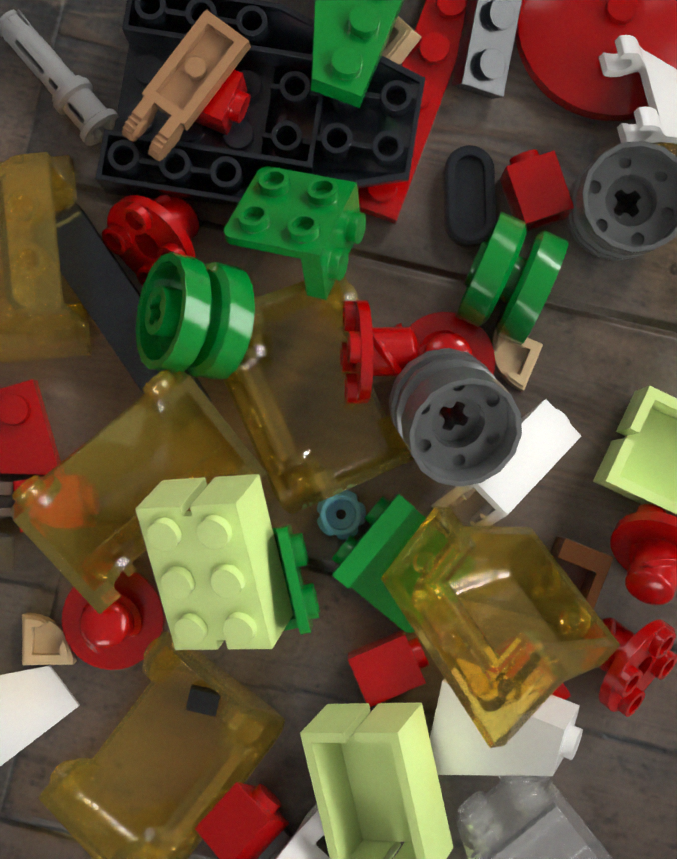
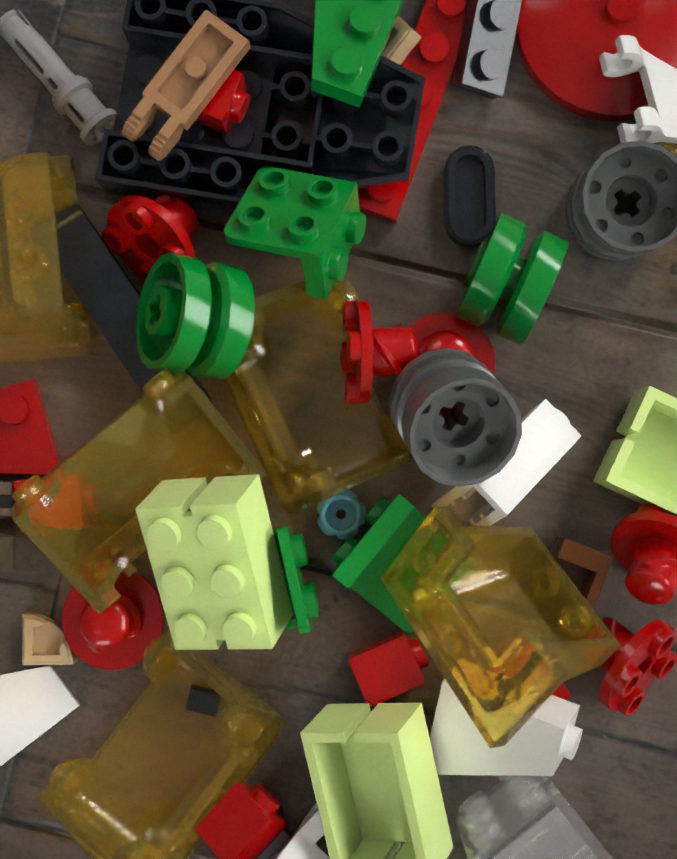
tan tile [491,326,543,392] -> none
red brick [500,149,574,232] -> none

